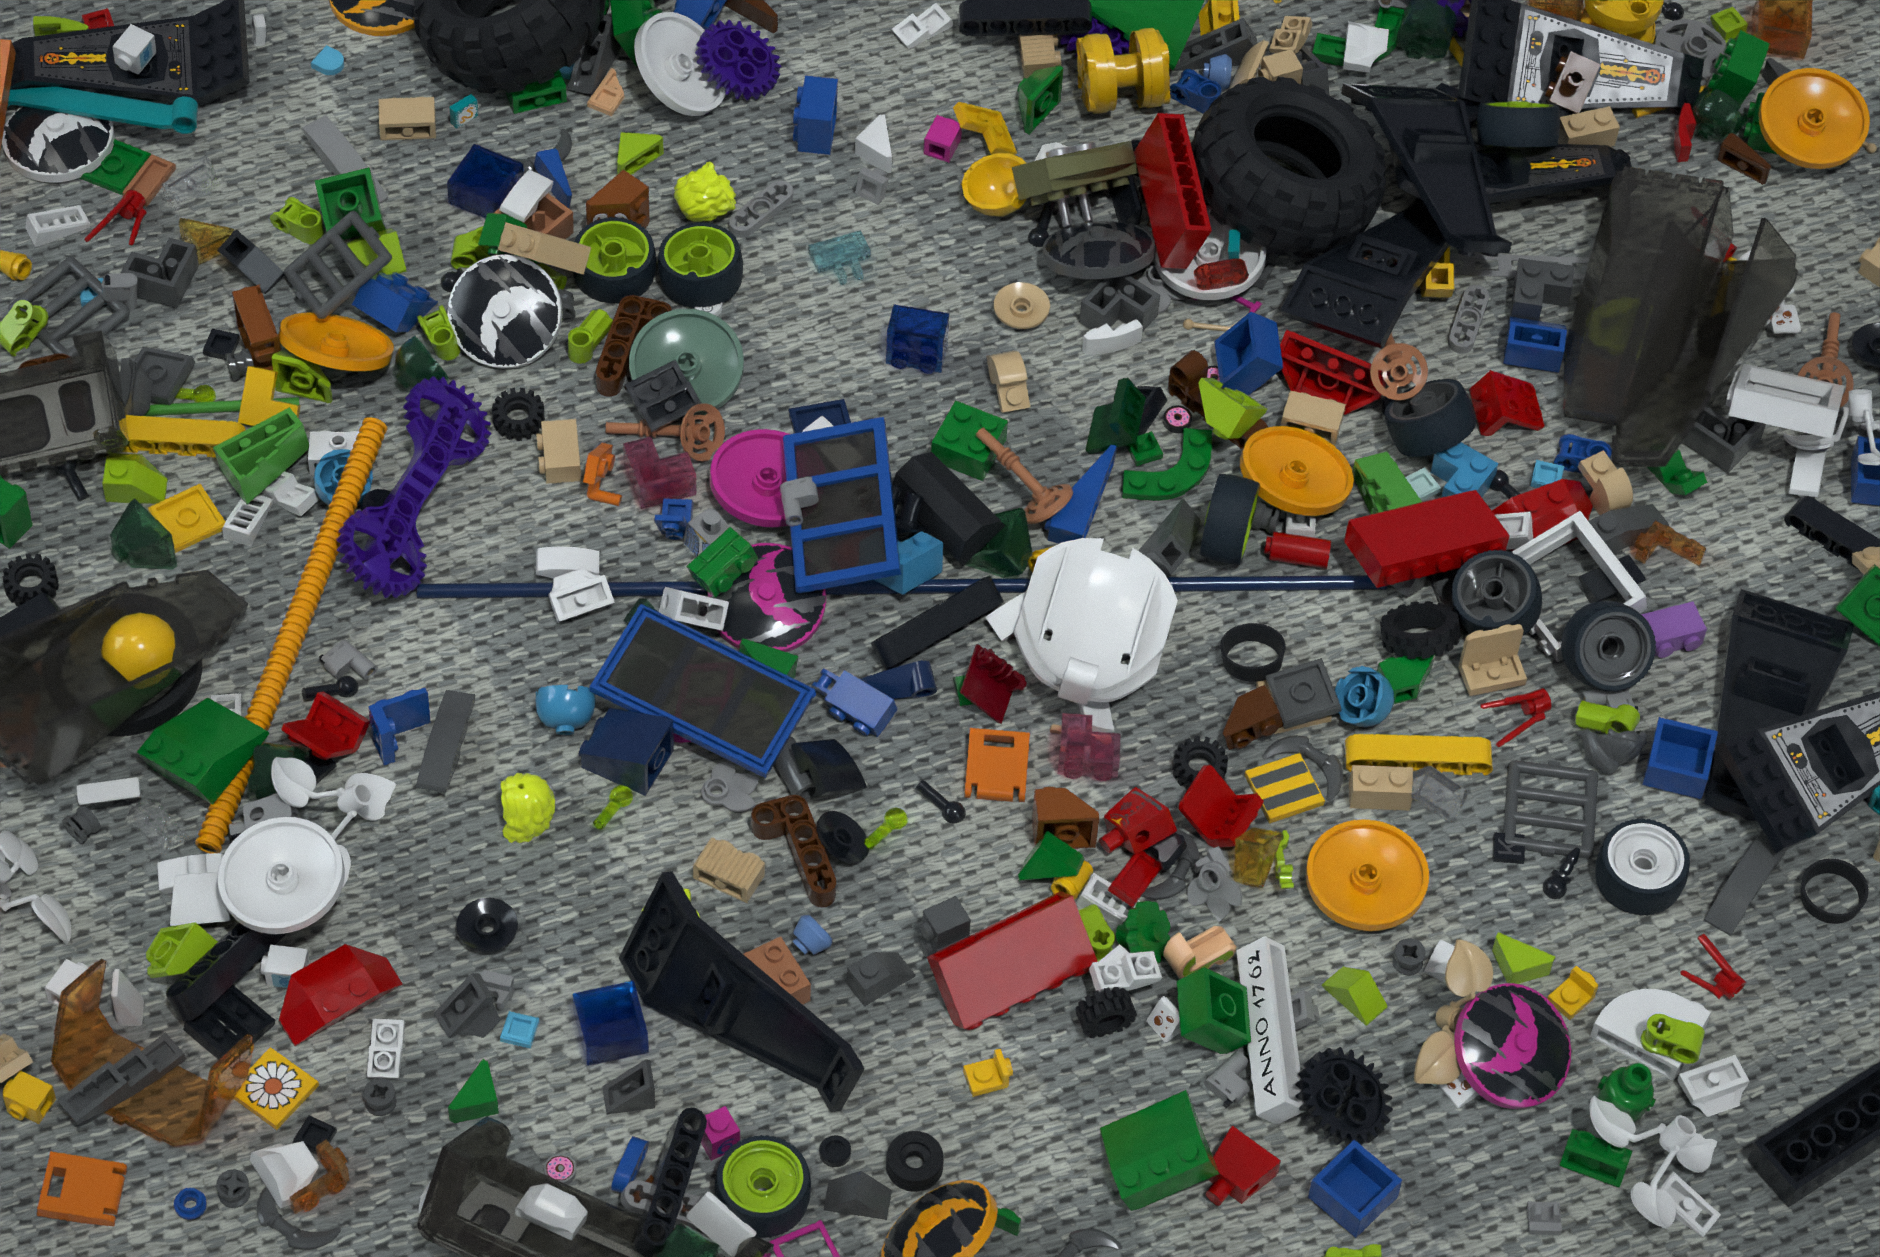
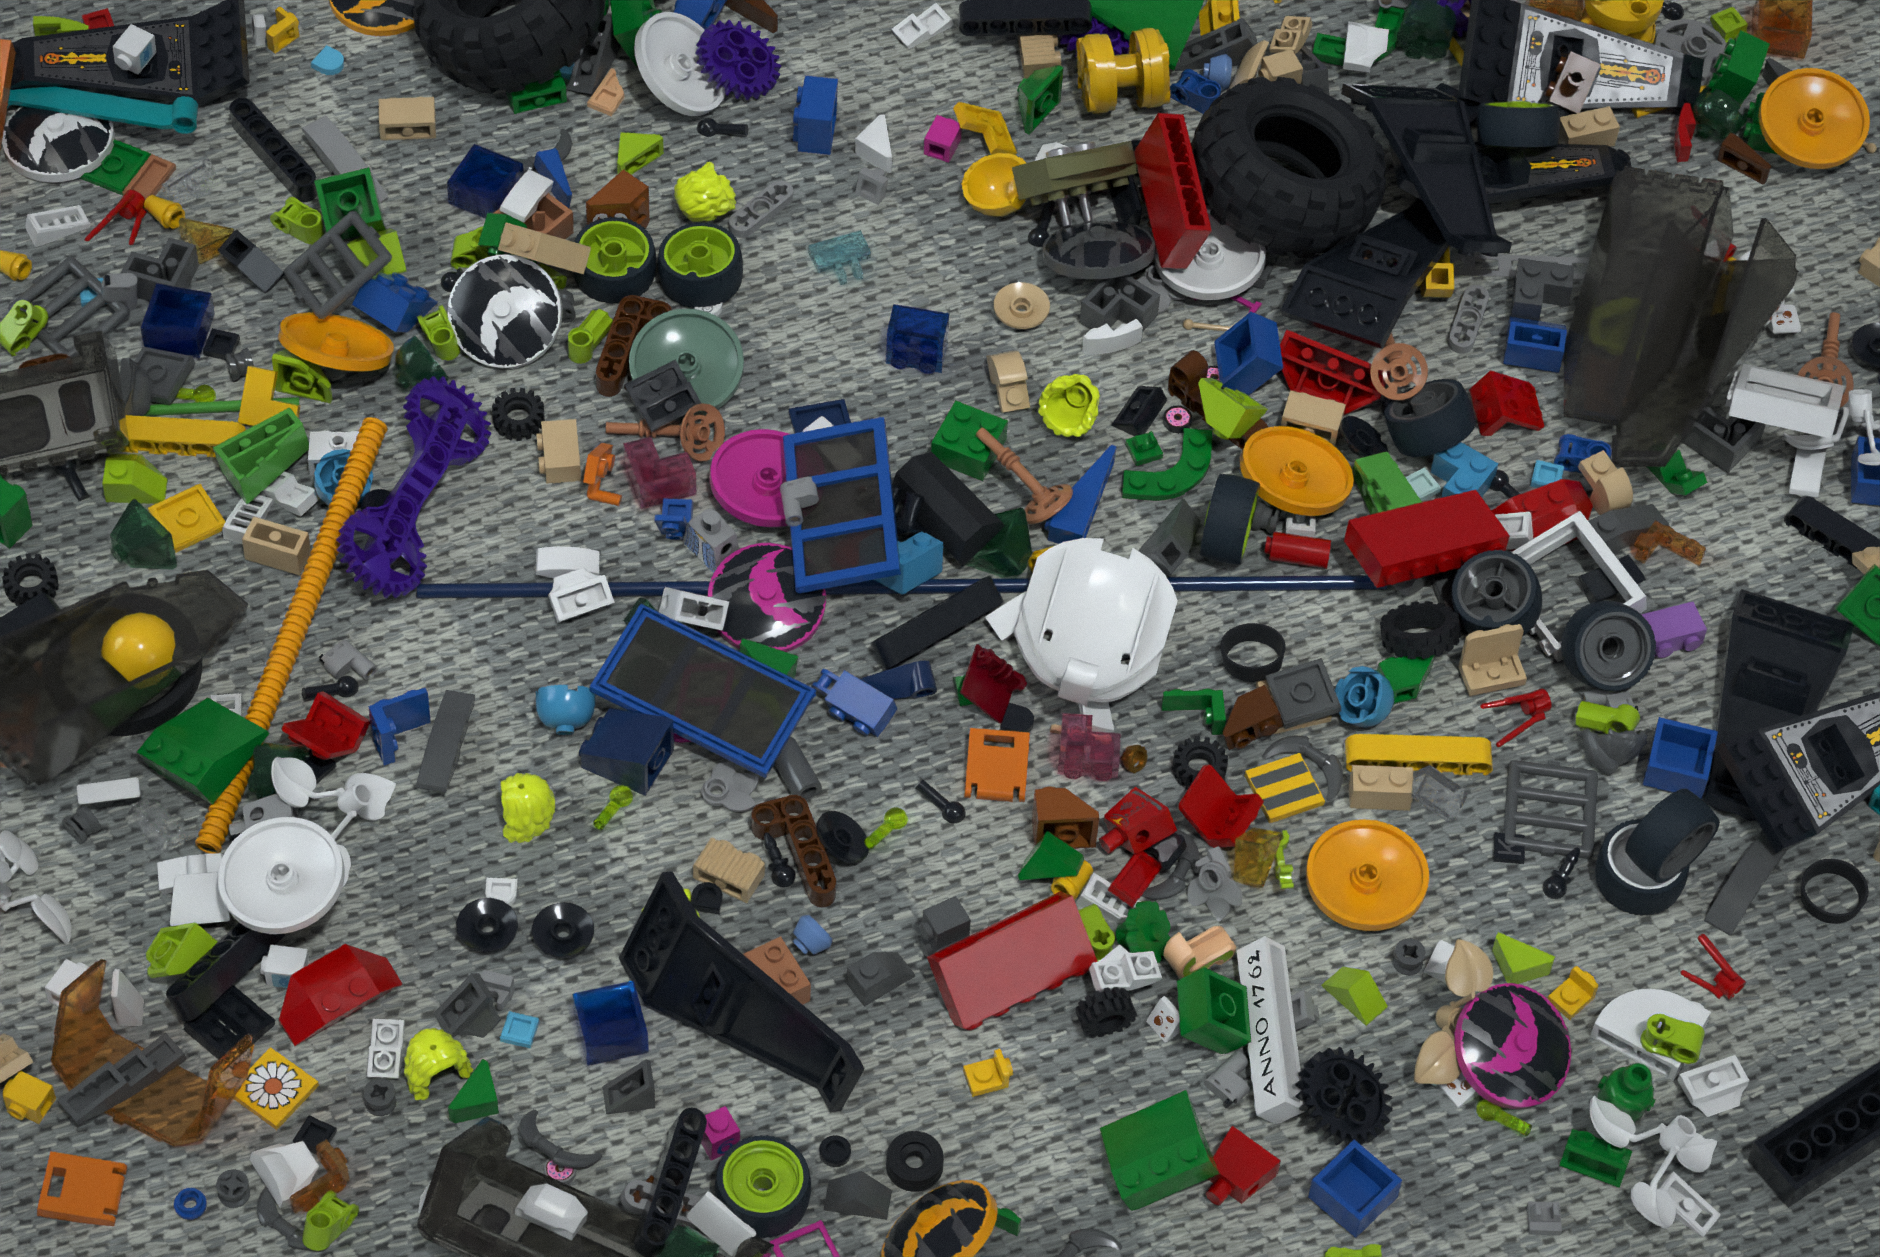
dark orange window [232,284,281,370] -> none
teal tile [449,94,478,129] -> none
blue beam [611,1136,649,1193] -> none
green brick [686,527,758,598] -> none
black slope [791,739,867,796] -> none
dark green bracket [1085,377,1146,454] -> none
clear red beam [1193,258,1249,290] -> none
teal tile [1228,230,1240,270] -> none
none -> clear blue piece [141,284,215,358]
none -> yellow cone [144,195,185,229]
none -> black beam [229,98,317,202]
none -> tan brick [242,516,311,576]
none -> yellow bracket [265,6,299,54]
none -> lime piece [302,1190,359,1251]
none -> neon yellow hair [404,1028,473,1100]
none -> white tile [485,878,518,906]
none -> dark grey piece [519,1110,602,1168]
none -> black dish [532,902,594,958]
none -> black tile [691,882,723,915]
none -> black bar [697,118,749,137]
none -> black bar [764,832,796,887]
none -> black tile [1000,703,1034,732]
none -> neon yellow hair [1038,374,1100,437]
none -> pearl gold piece [1121,744,1148,773]
none -> green bracket [1161,689,1226,735]
none -> black dish [1340,416,1388,457]
none -> clear neon green bar [1476,1099,1532,1136]
none -> black wheel [1625,788,1720,883]

